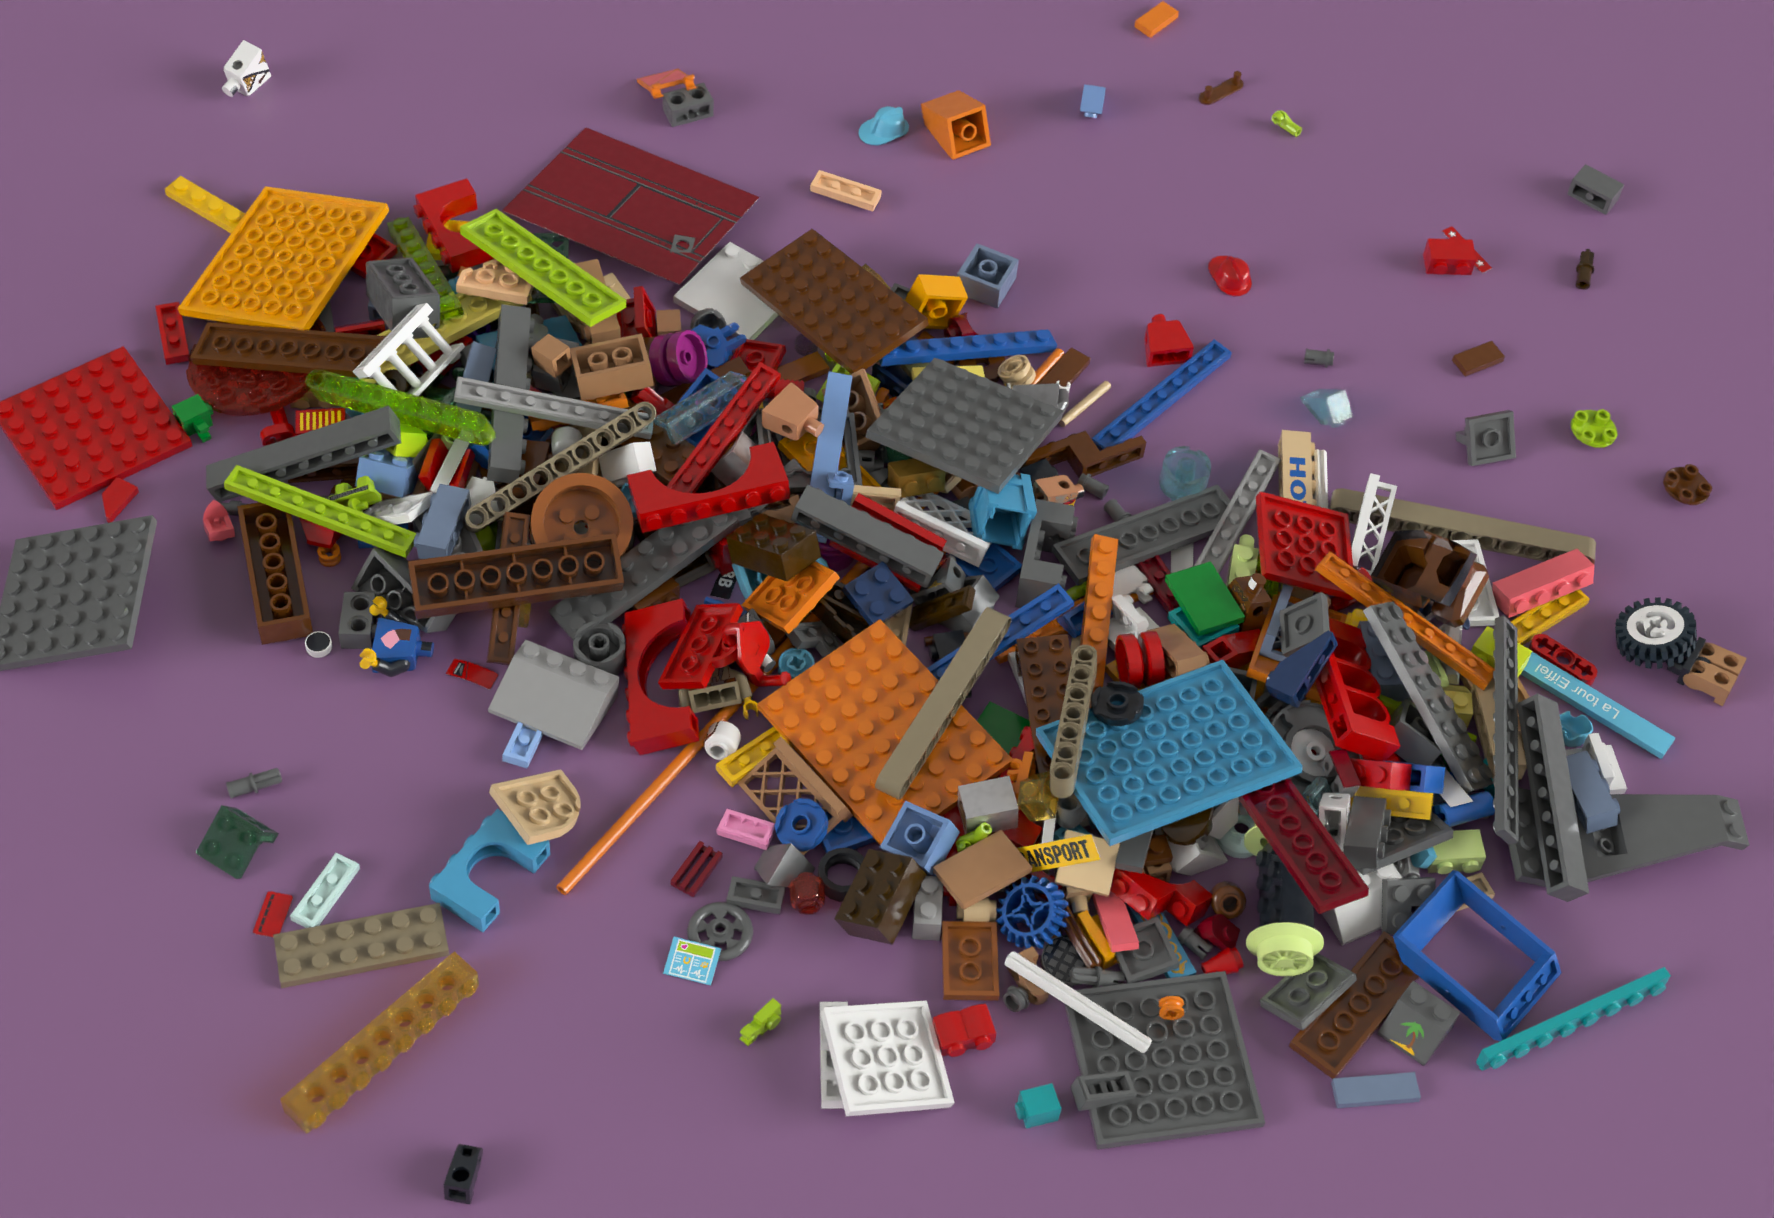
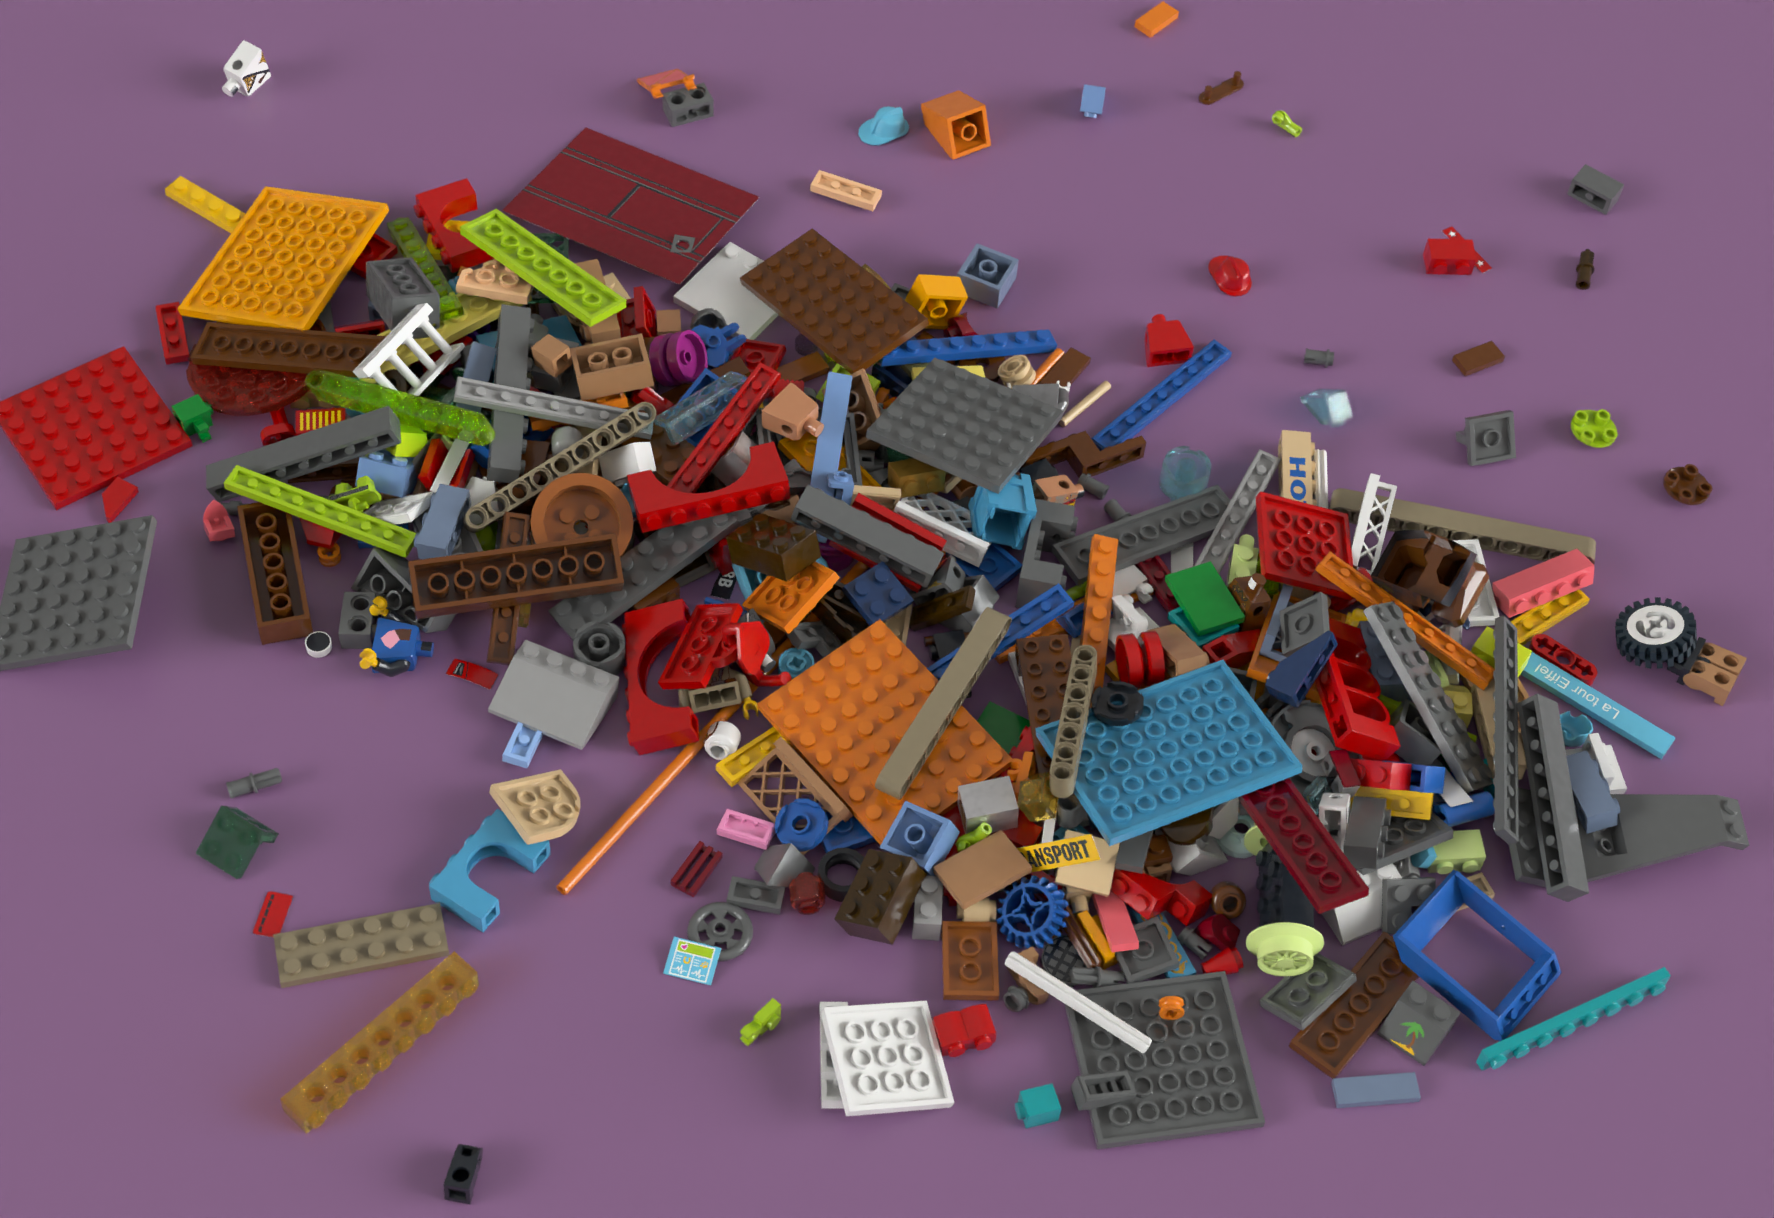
light aqua tile [290,853,360,928] -> none

